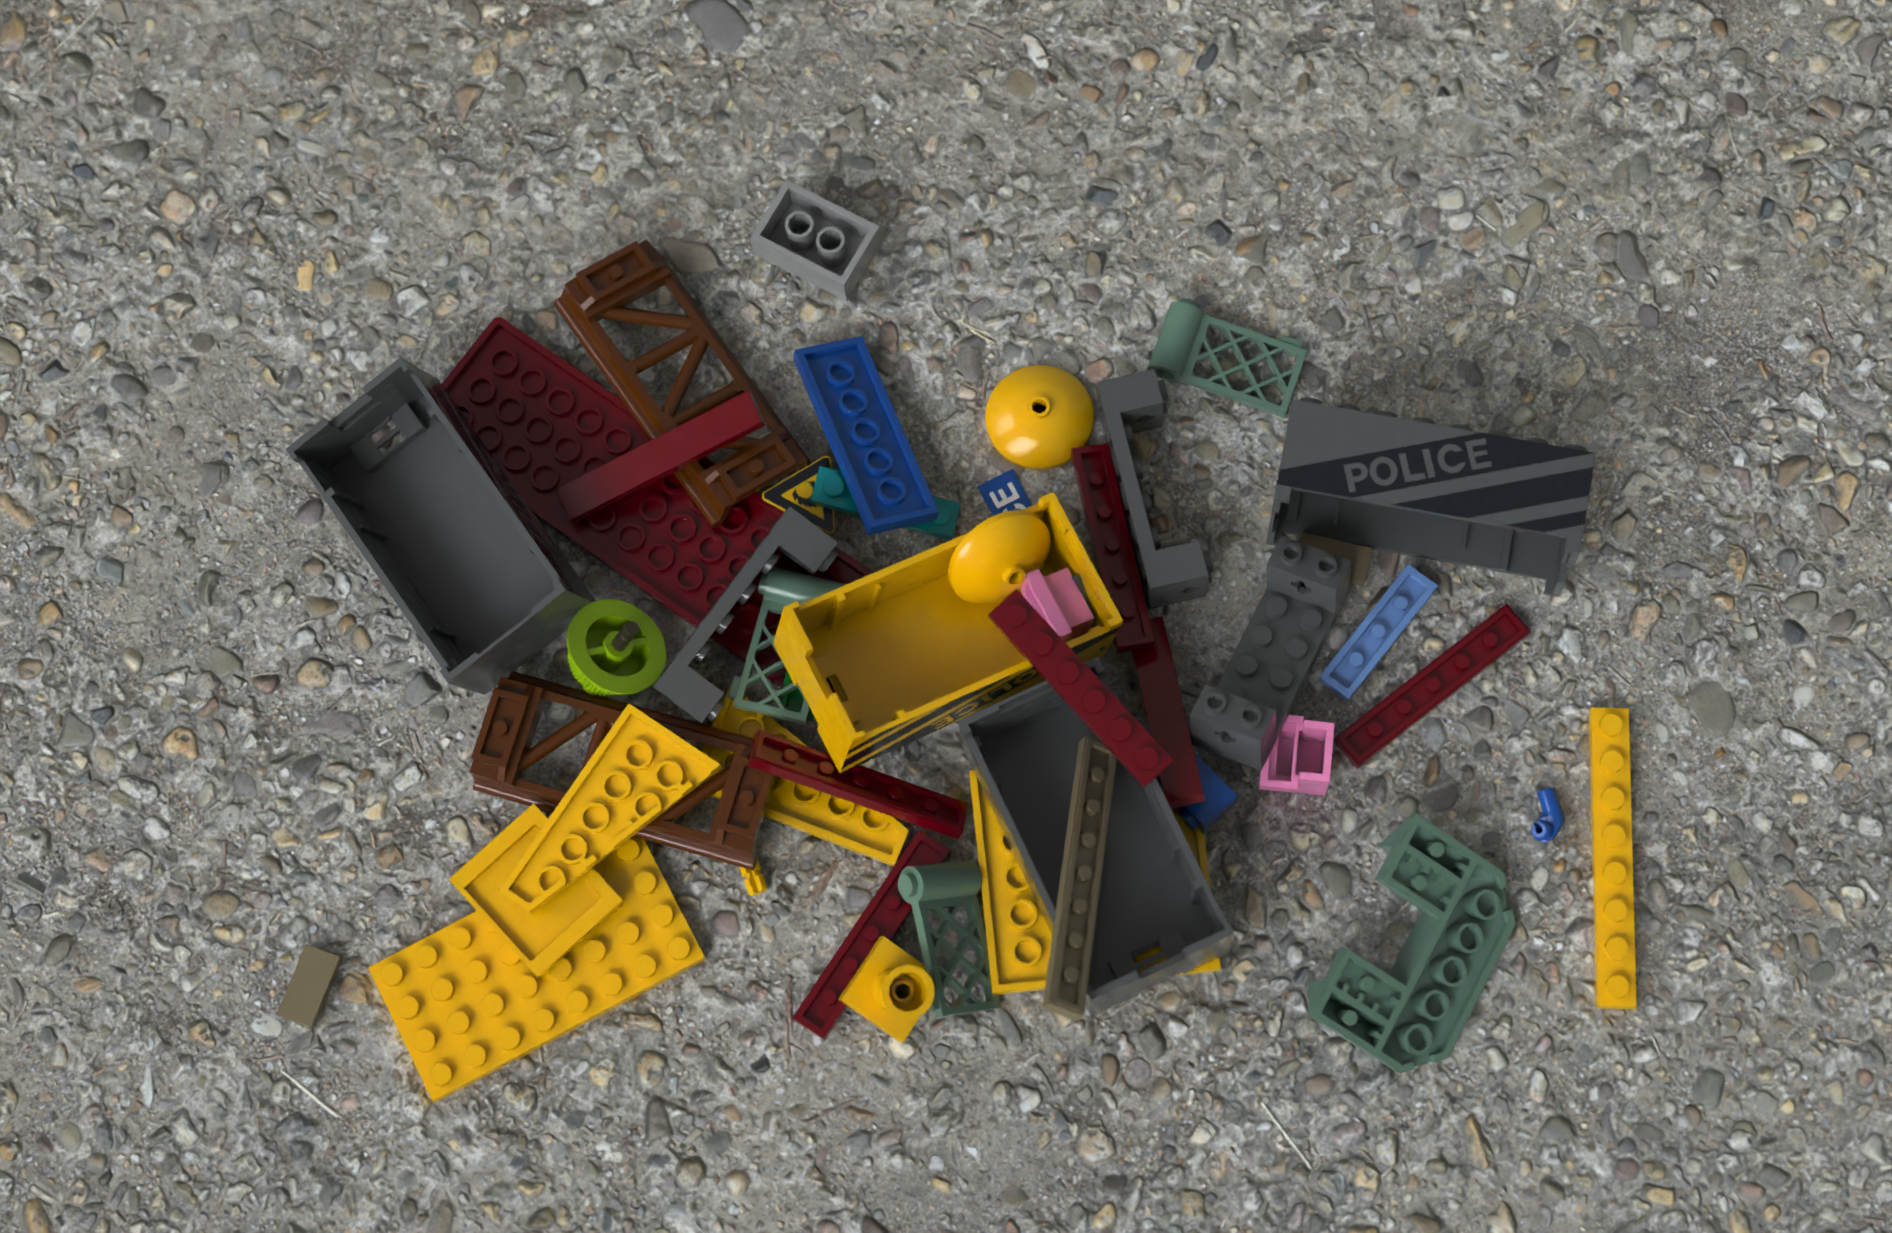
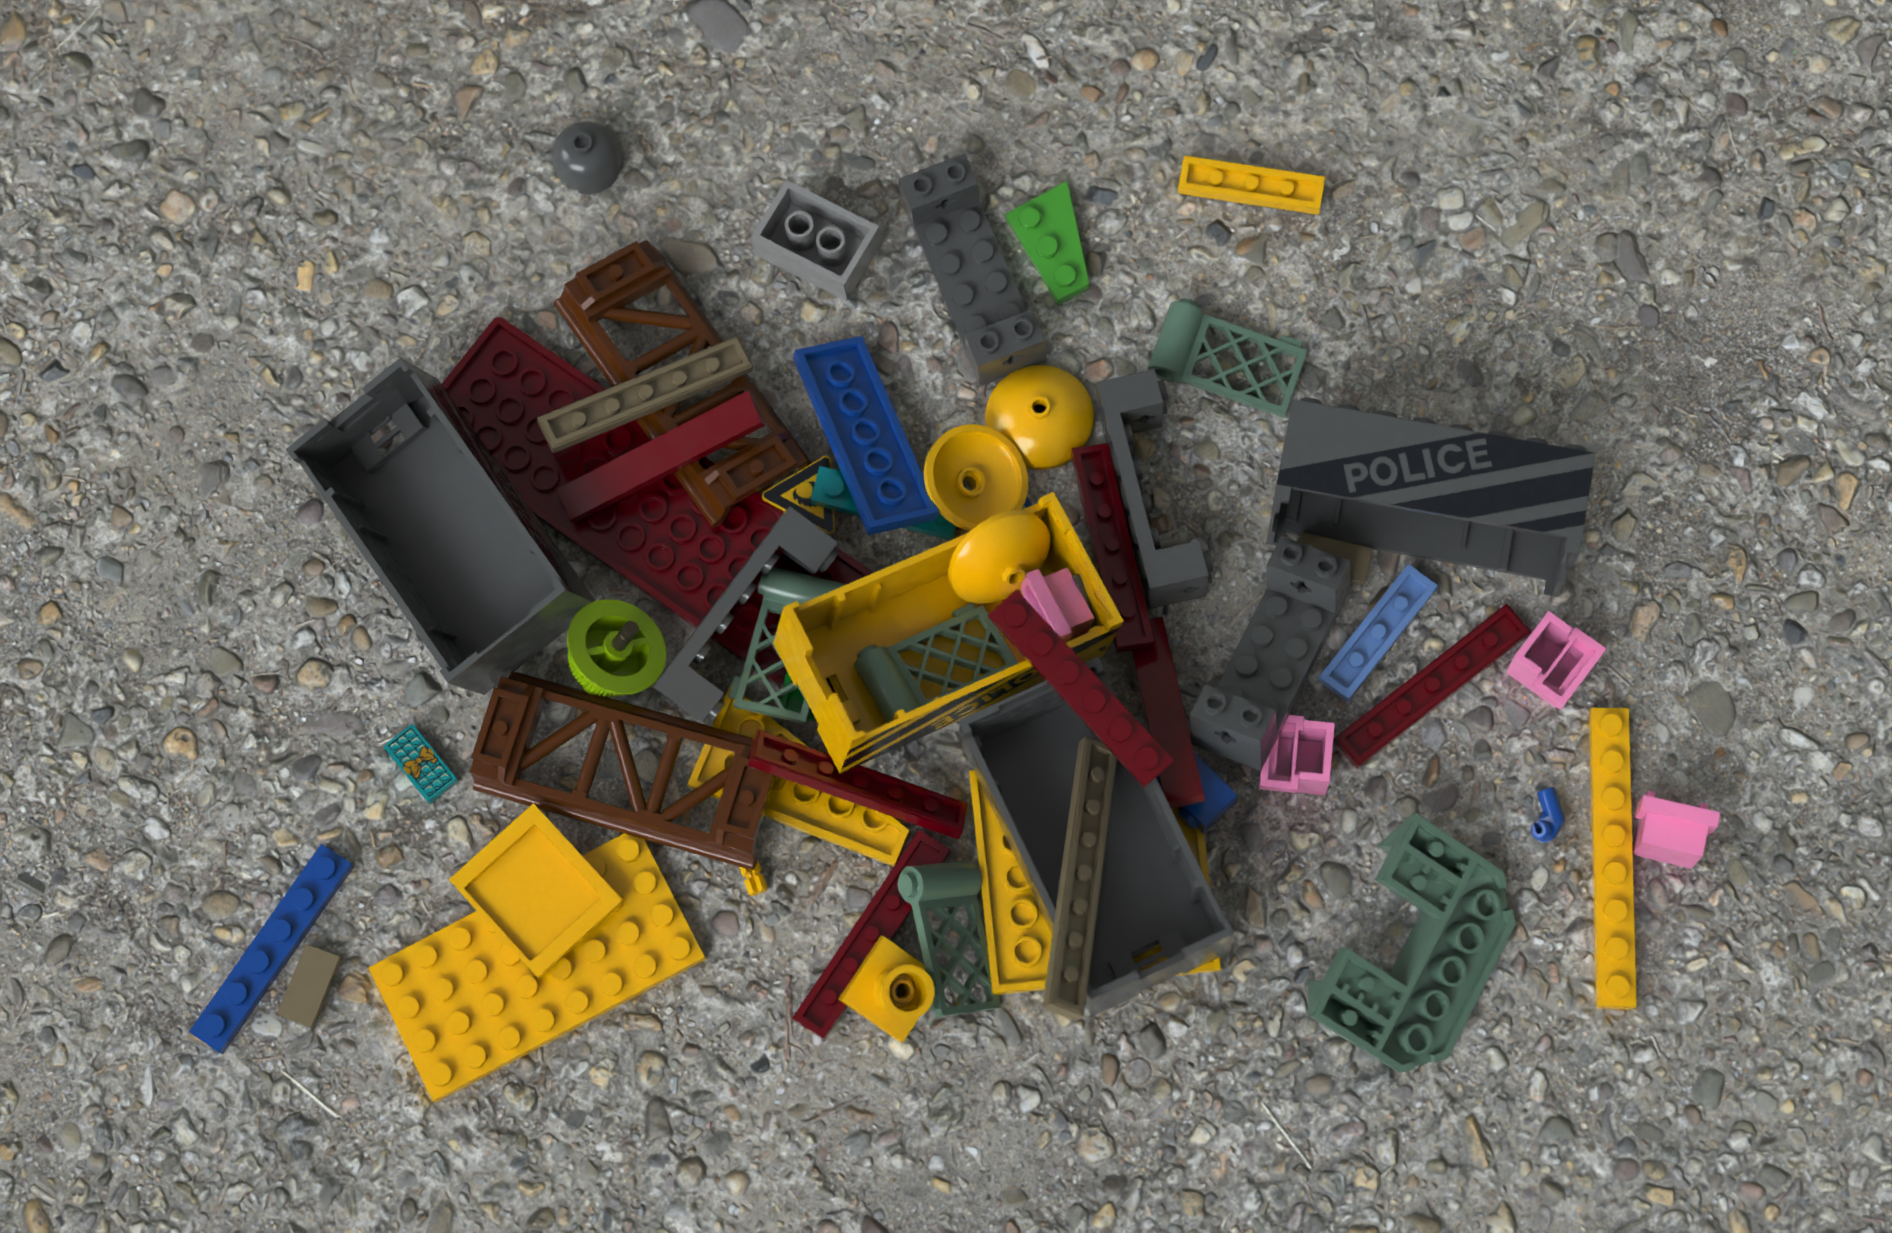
yellow wing [498,703,723,914] -> none
none -> blue plate [189,844,354,1054]
none -> tile [383,724,459,804]
none -> dark tan tile [537,336,753,453]
none -> dark grey cylinder [552,121,624,195]
none -> sand green piece [854,603,1018,723]
none -> dark grey plate [898,153,1047,386]
none -> yellow dish [924,424,1029,531]
none -> bright green wing [1005,181,1089,306]
none -> yellow plate [1178,155,1325,215]
none -> bright pink plate [1506,611,1607,710]
none -> bright pink plate [1633,791,1720,869]

